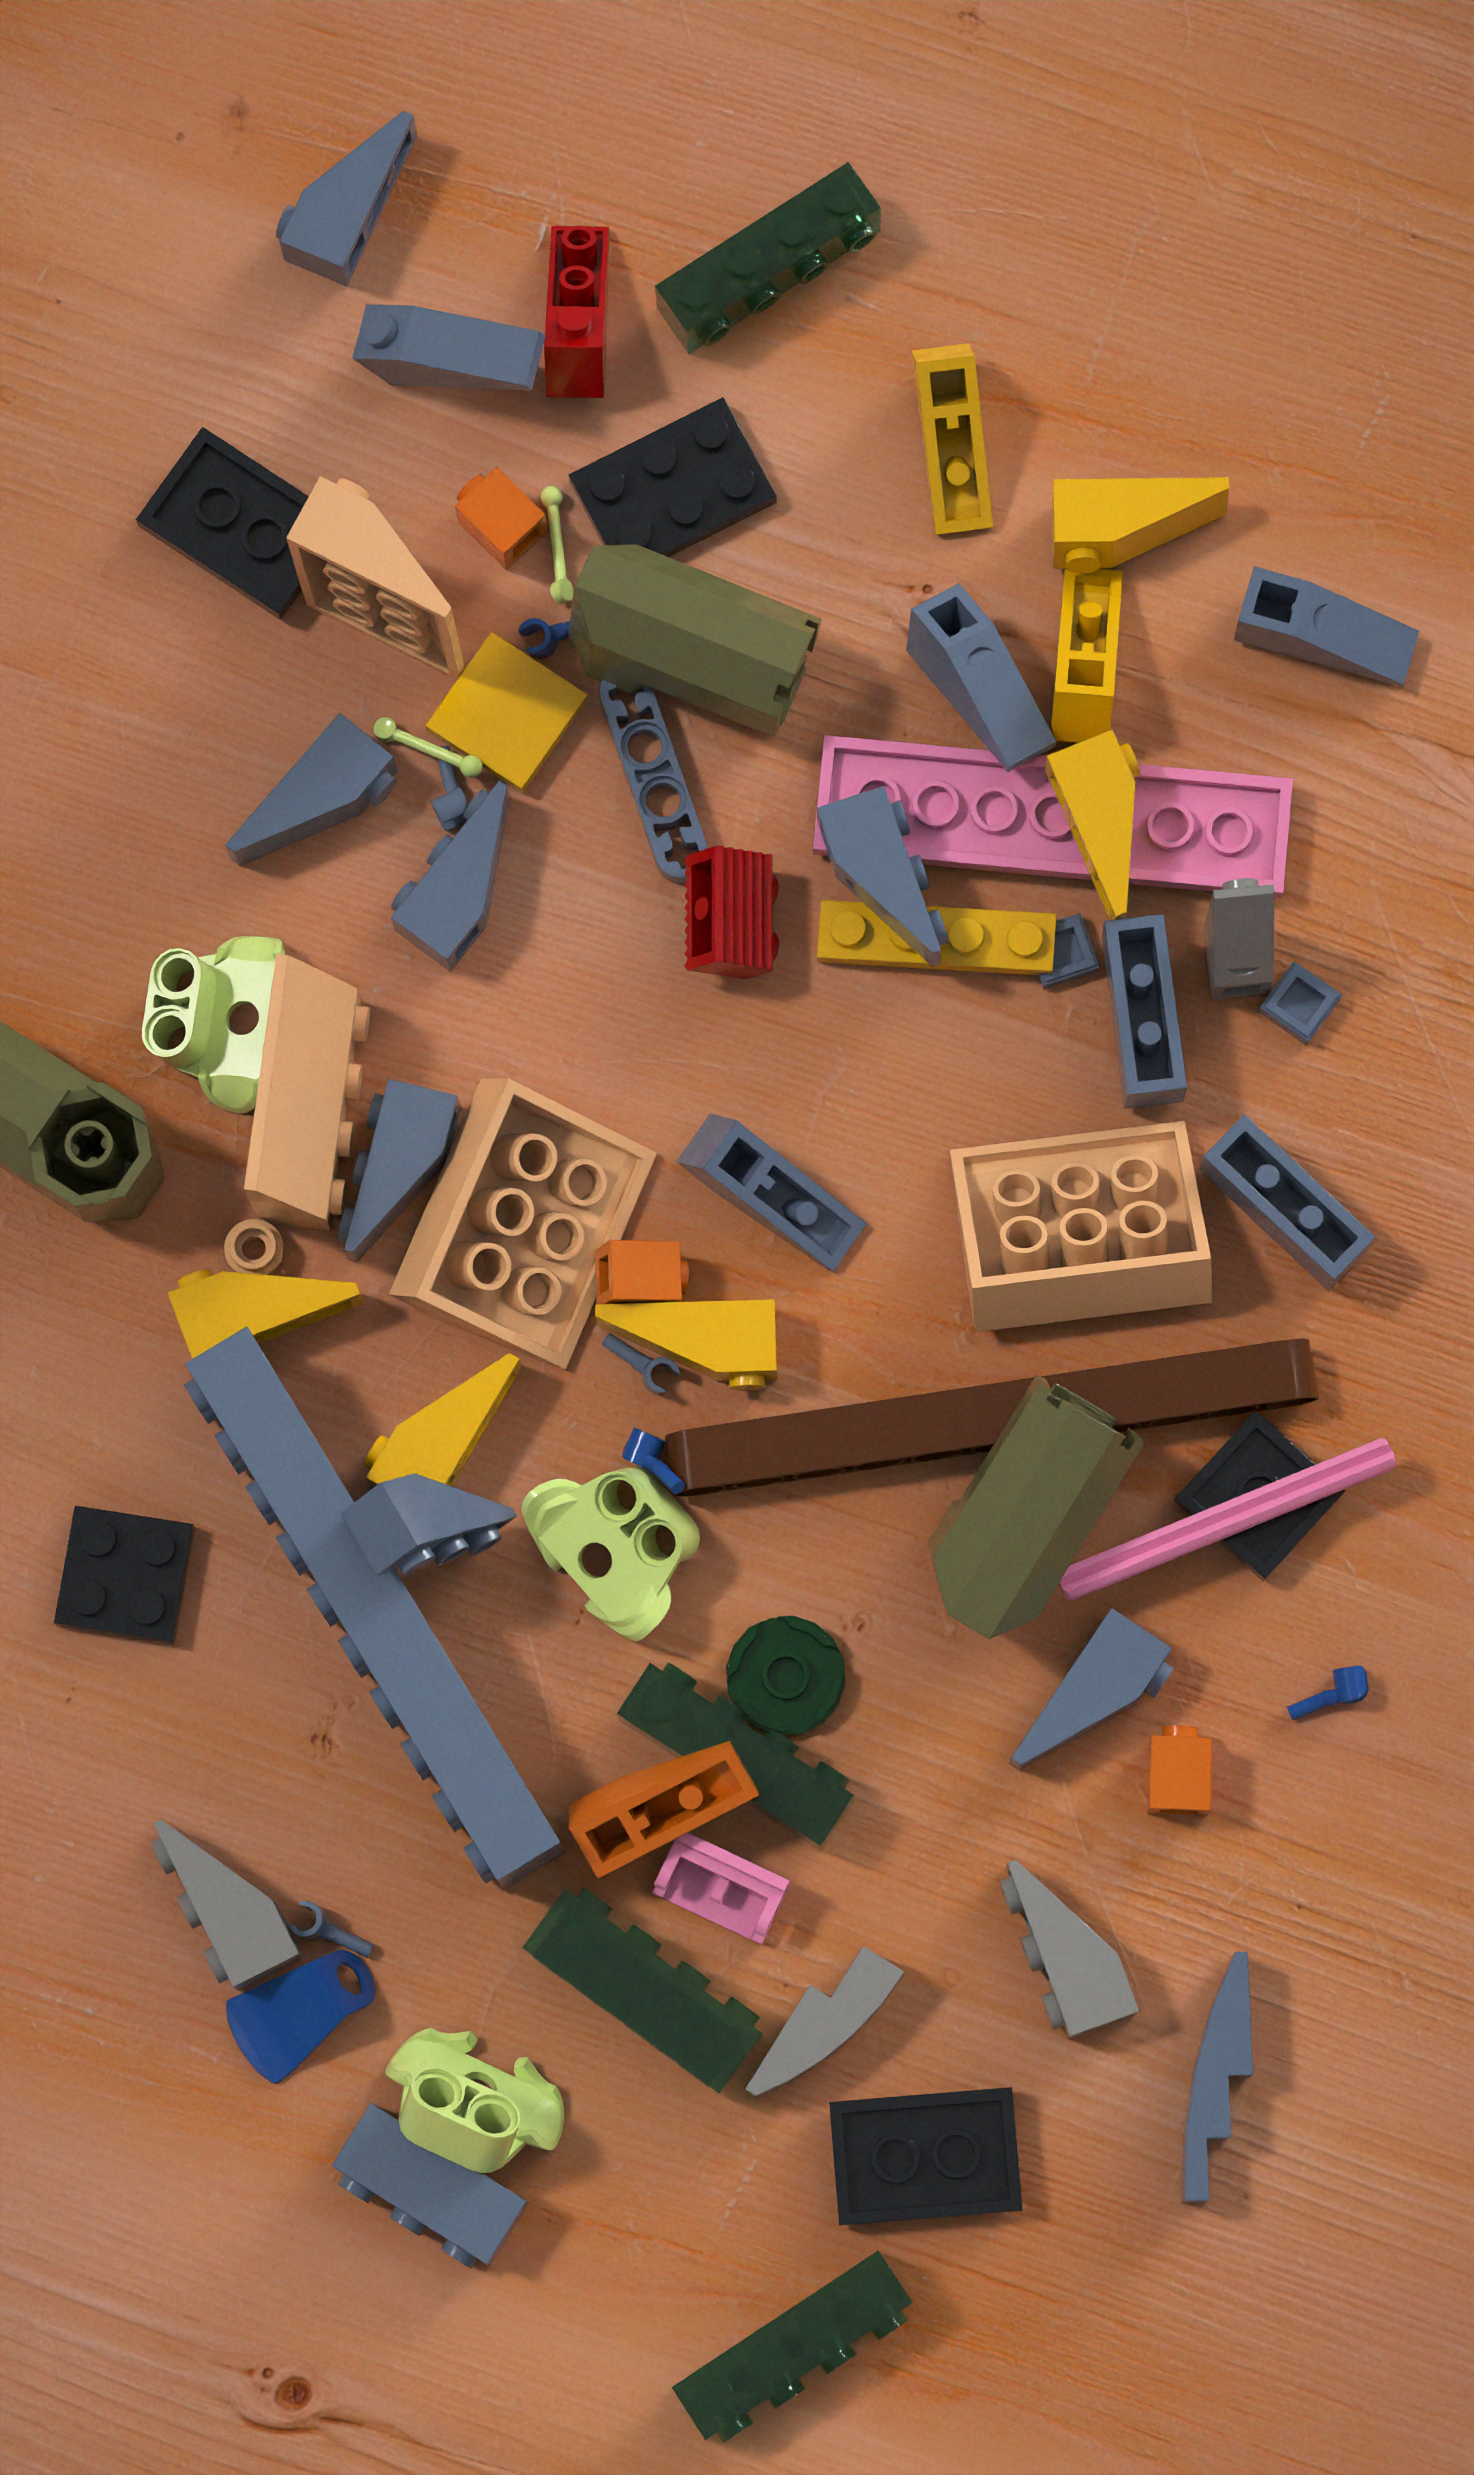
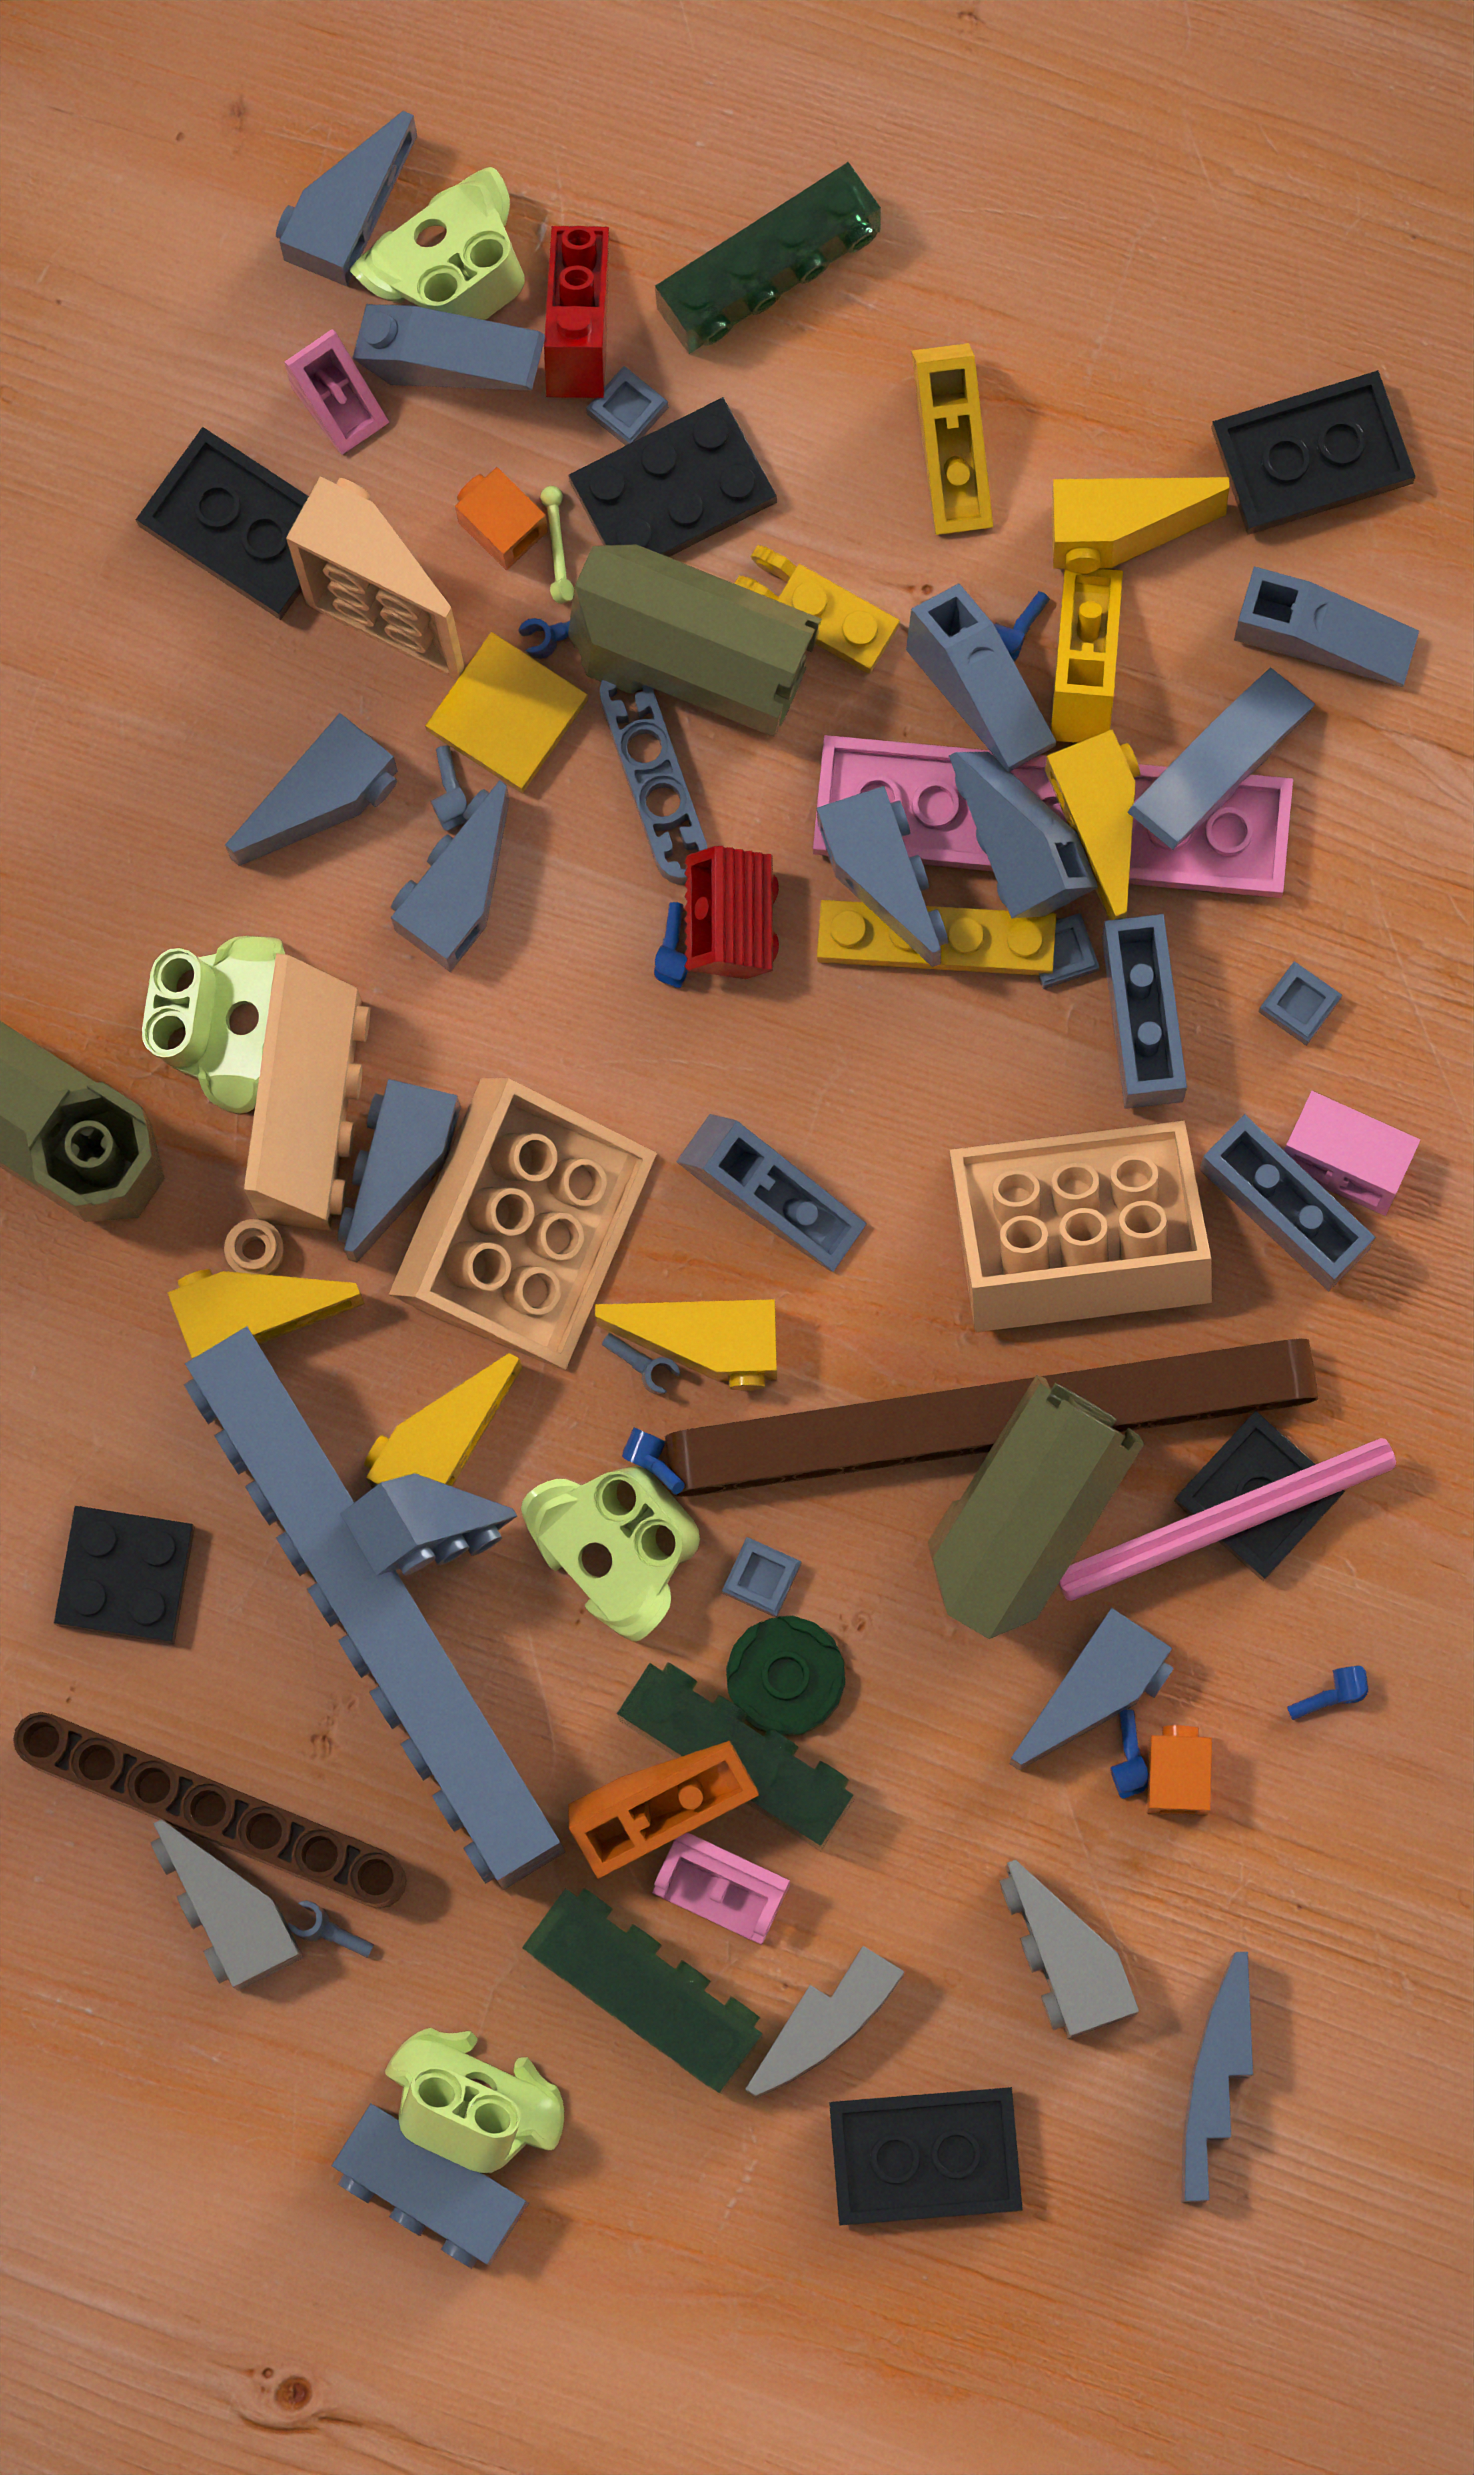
blue piece [226,1950,375,2084] -> none
yellowish green hinge [373,717,483,778] -> none
orange brick [595,1240,689,1304] -> none
clear green brick [672,2250,912,2443] -> none
light grey slope [1203,878,1274,1000] -> none
none -> reddish brown beam [13,1712,407,1909]
none -> bright pink slope [284,329,390,455]
none -> yellowish green piece [350,167,525,320]
none -> sand blue tile [586,366,669,446]
none -> blue hand [654,902,688,988]
none -> sand blue tile [722,1537,801,1618]
none -> yellow hinge [734,545,900,674]
none -> sand blue slope [949,752,1098,918]
none -> blue hand [994,591,1050,662]
none -> blue hand [1110,1709,1148,1799]
none -> sand blue slope [1128,667,1315,850]
none -> black plate [1211,370,1416,535]
none -> bright pink hinge [1284,1091,1420,1216]

